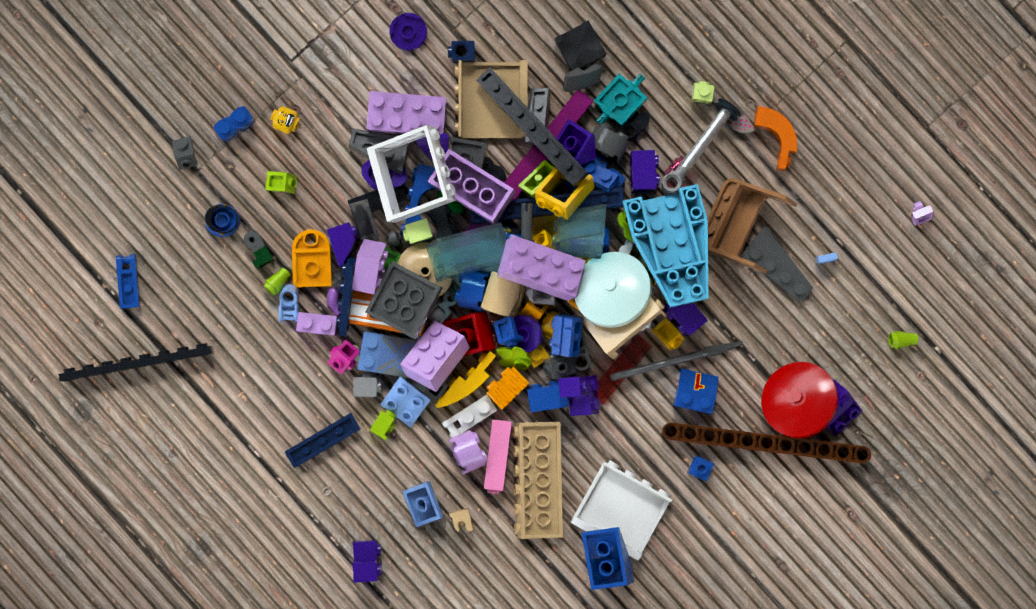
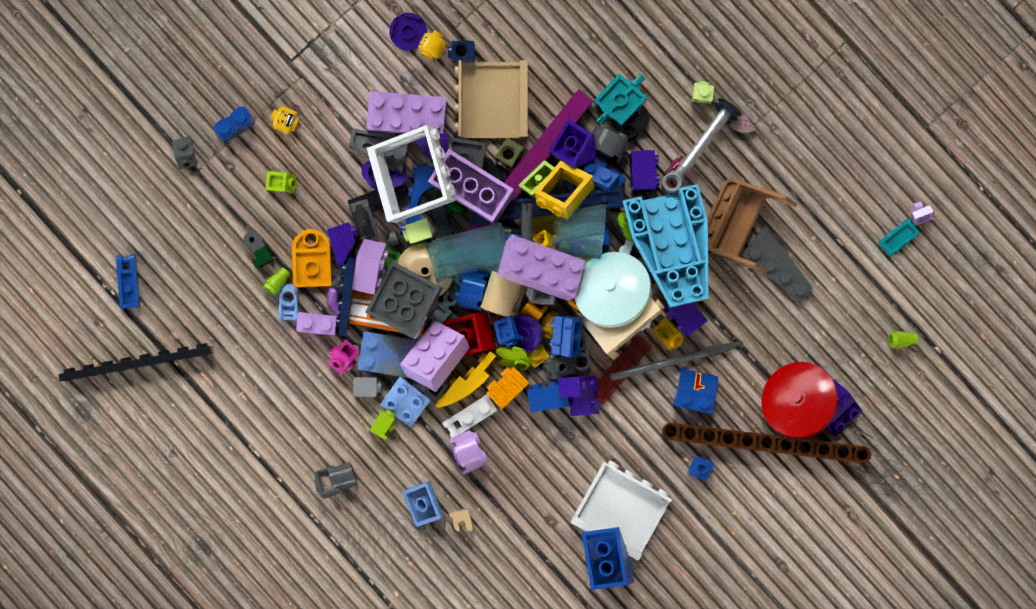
blue piece [205,204,240,237] -> none
dark blue plate [285,413,361,468] -> none
dark purple brick [353,540,382,583] -> none
black plate [476,67,589,187] -> none
bright pink brick [484,419,511,494] -> none
tan bracket [512,422,563,539] -> none
dark grey plate [525,88,551,145] -> none
black brick [555,20,607,71] -> none
dark grey slope [563,63,602,92] -> none
orange arch [753,106,797,171] -> none
light blue tile [815,252,838,264] -> none
none -> dark grey piece [314,462,358,499]
none -> yellow head [418,31,447,61]
none -> olive brick [495,137,523,169]
none -> teal tile [878,218,920,257]

